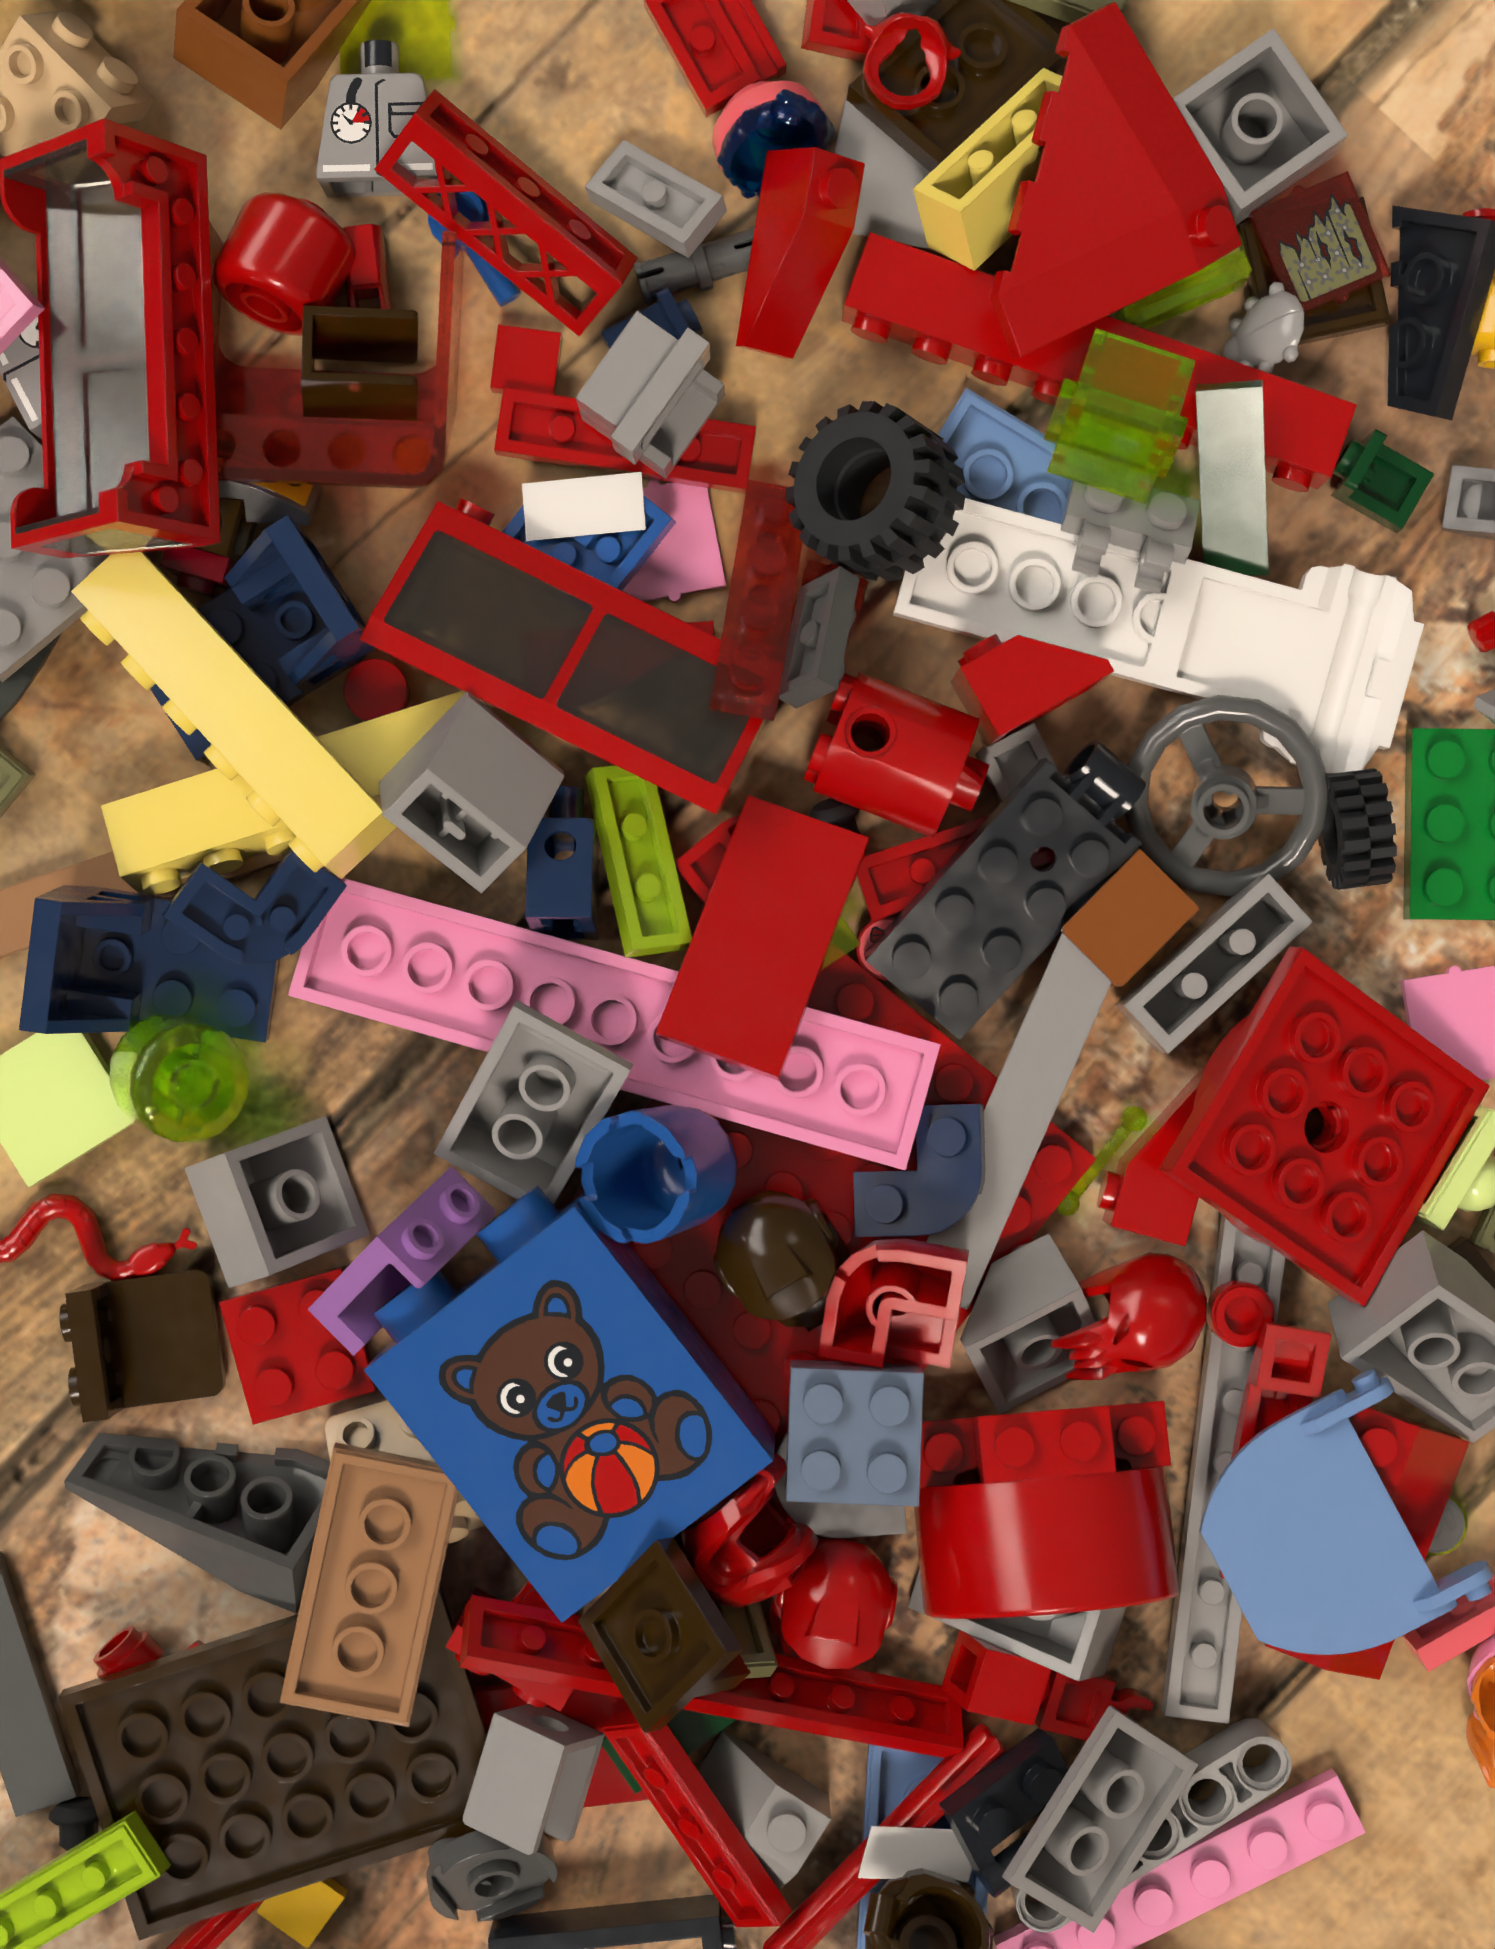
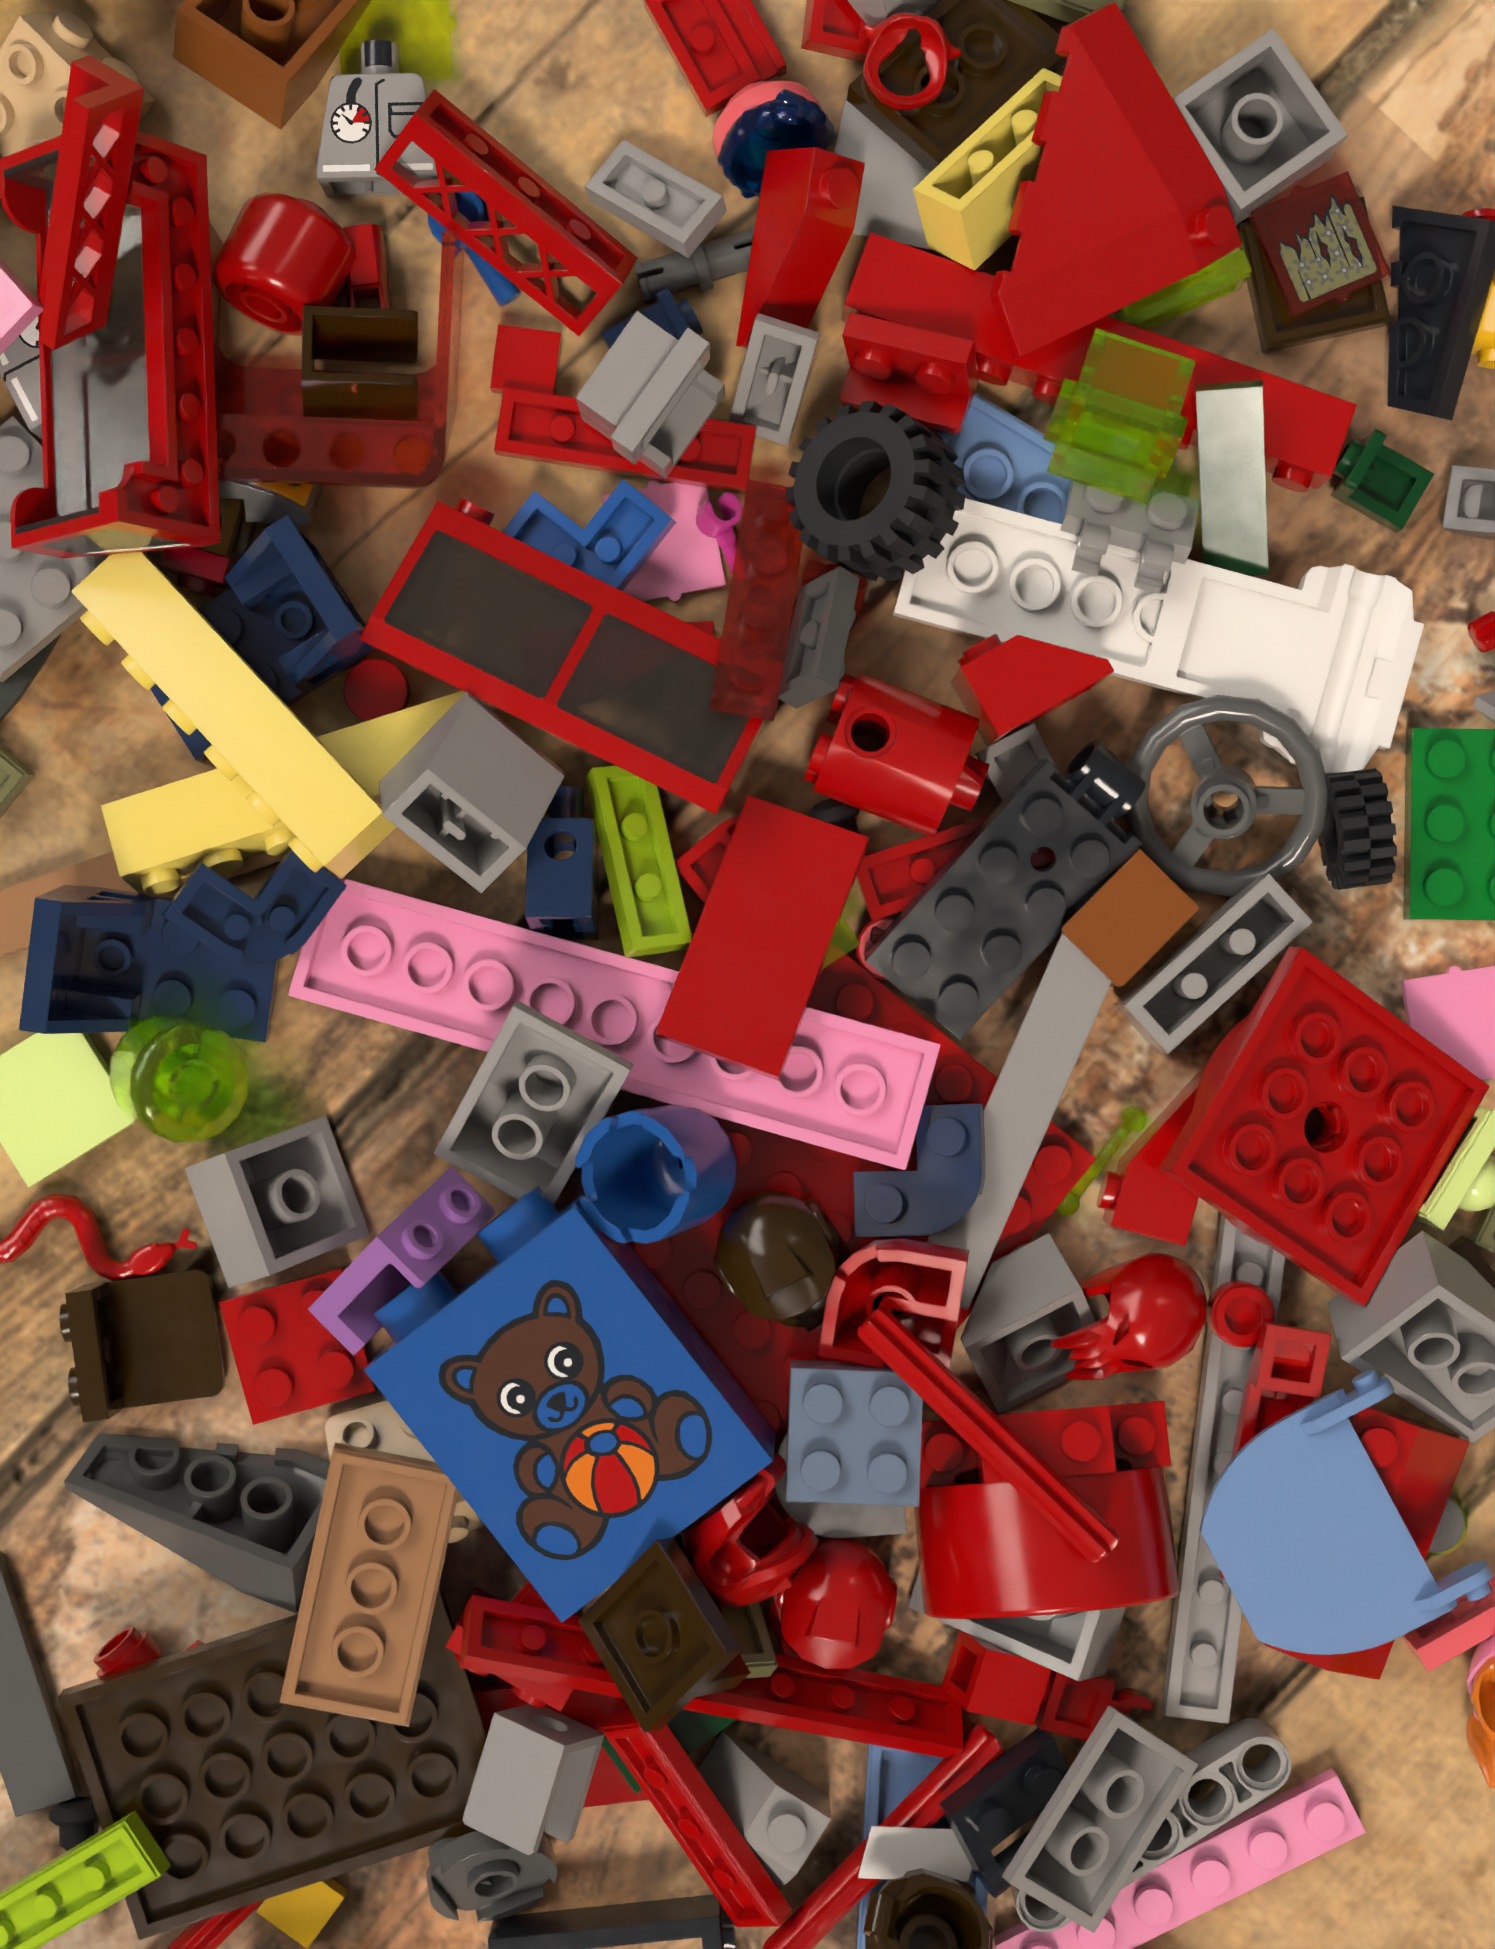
white sticker [522,472,646,541] -> none
light grey piece [1223,282,1304,374] -> none
none -> red fence [38,55,144,350]
none -> dark pink hand [695,492,750,586]
none -> light grey slope [729,313,820,446]
none -> red bracket [839,312,979,434]
none -> red axle [857,1307,1120,1563]

